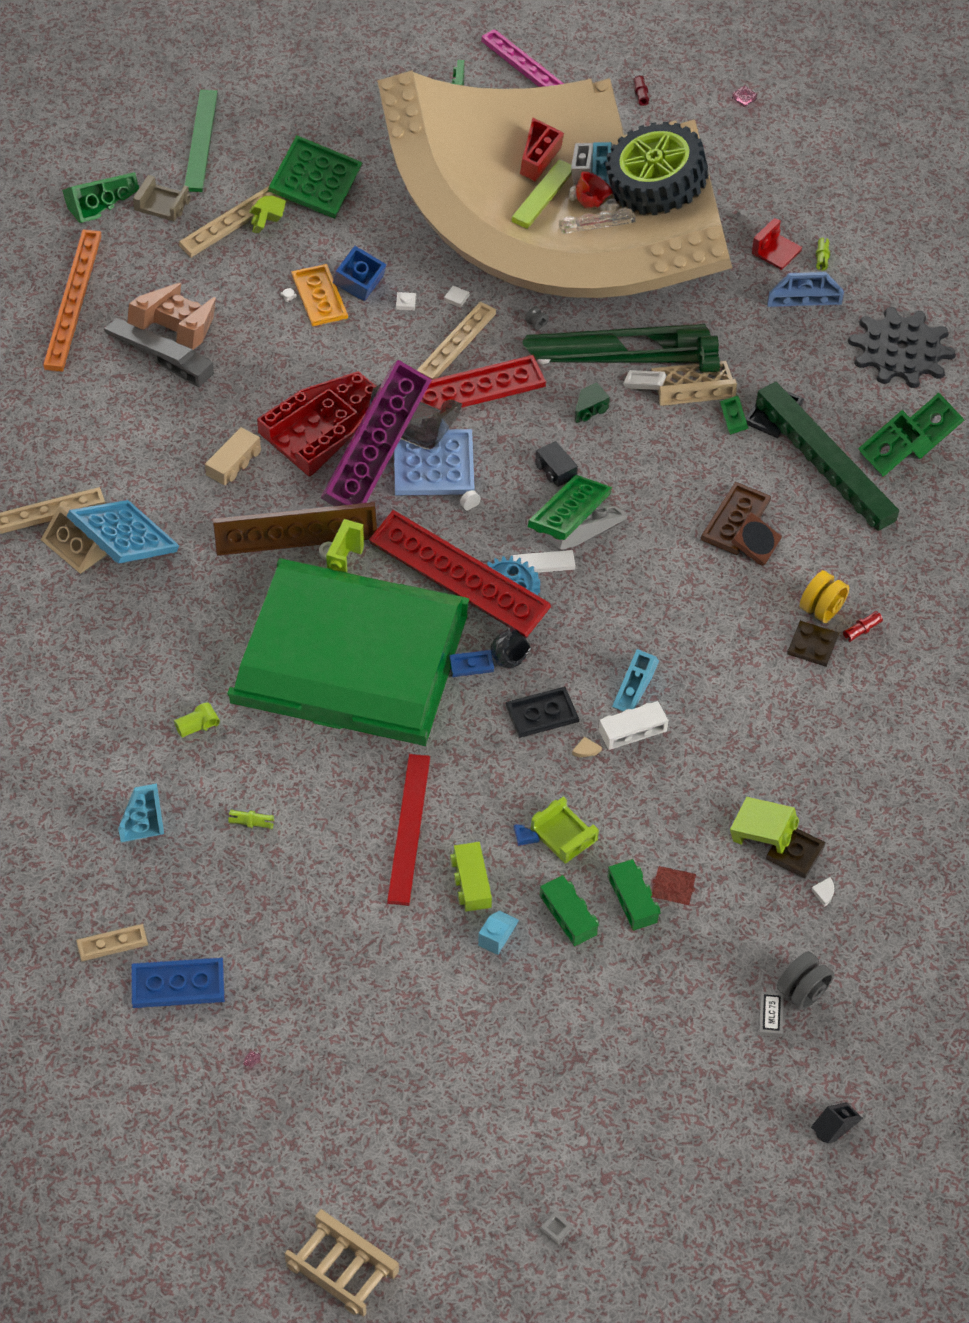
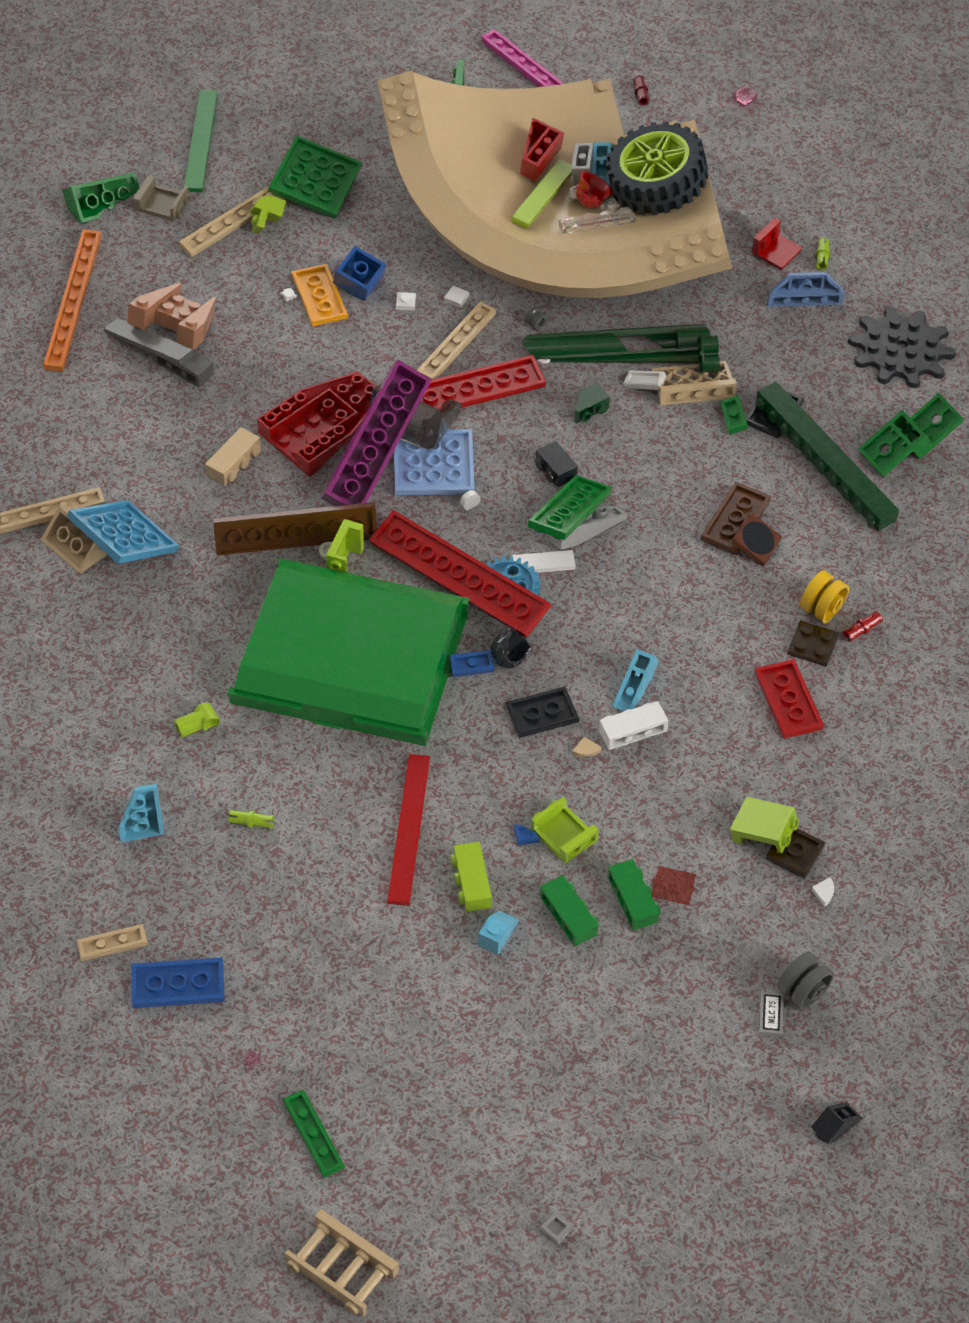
none -> green tile [282,1089,345,1179]
none -> red plate [754,659,824,739]

